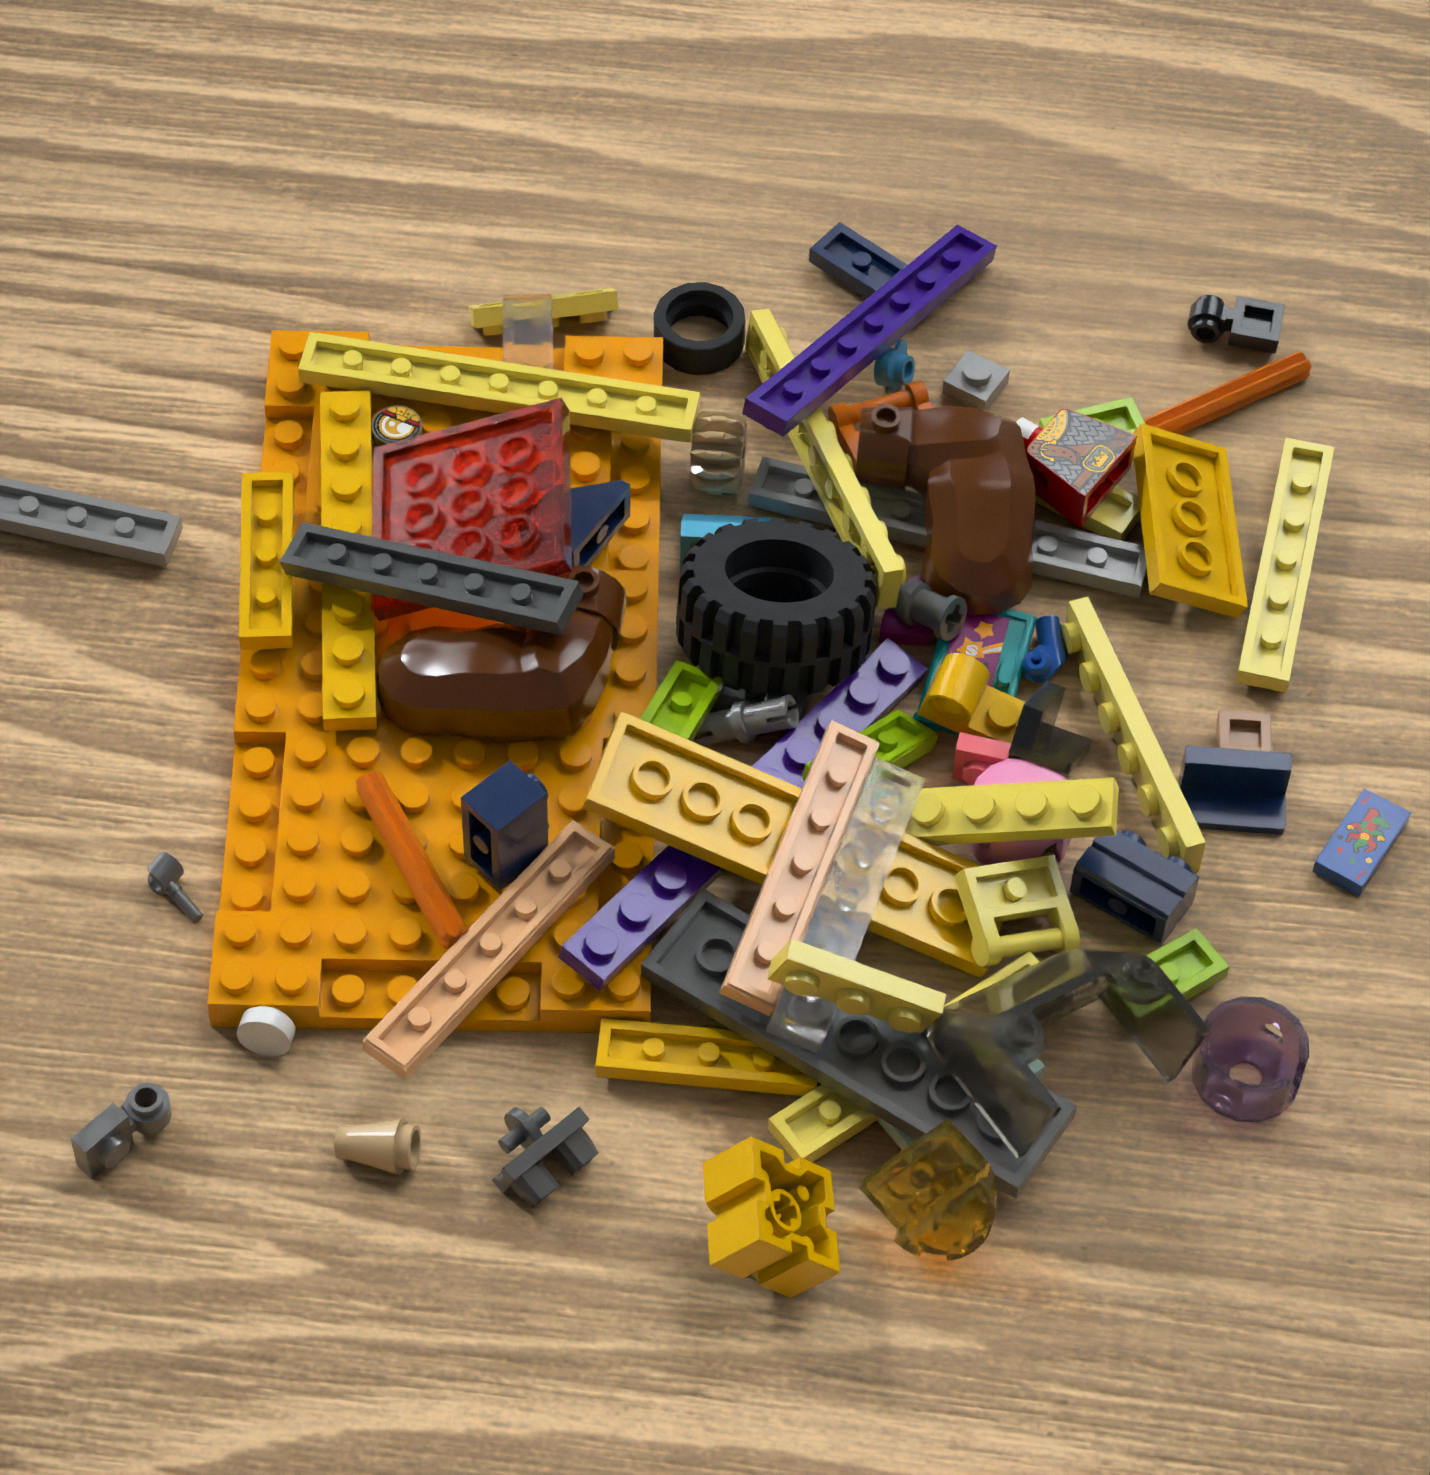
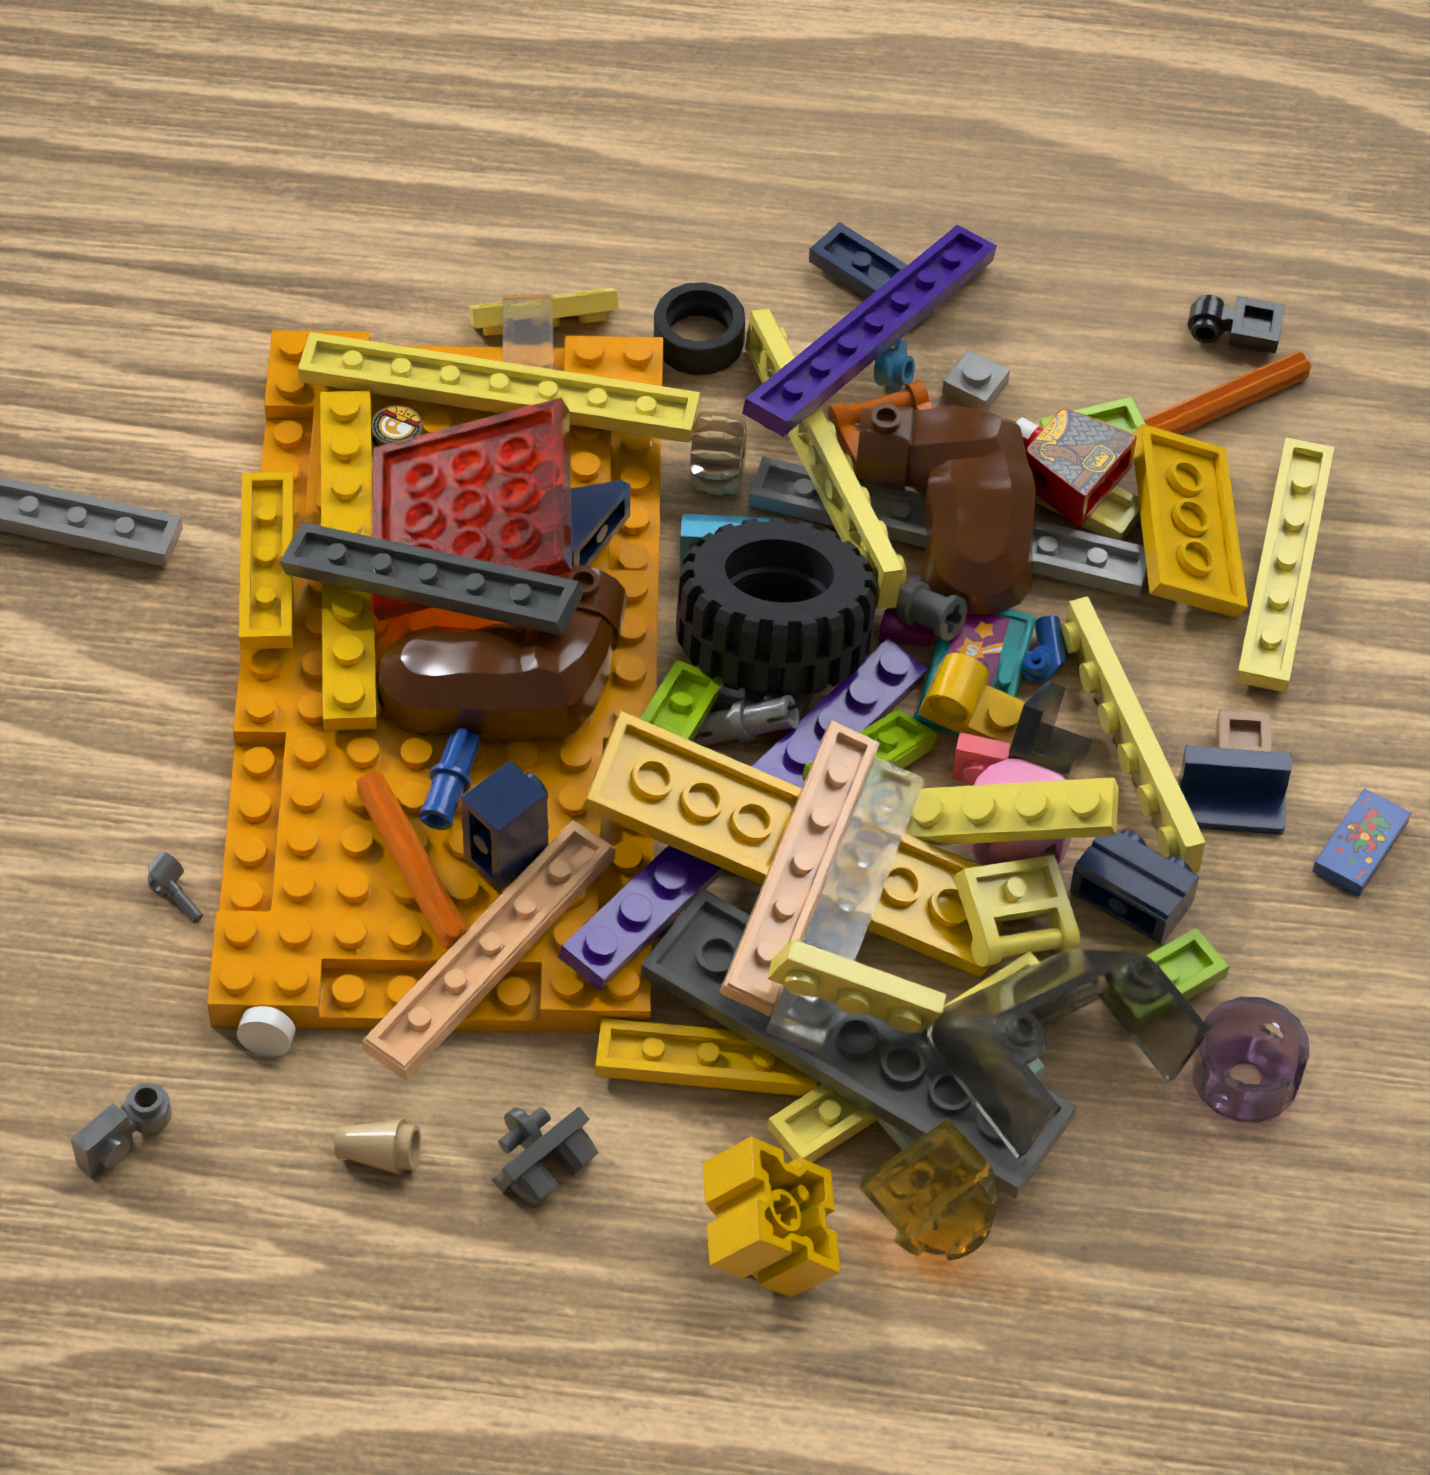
none -> blue axle [419,728,481,830]

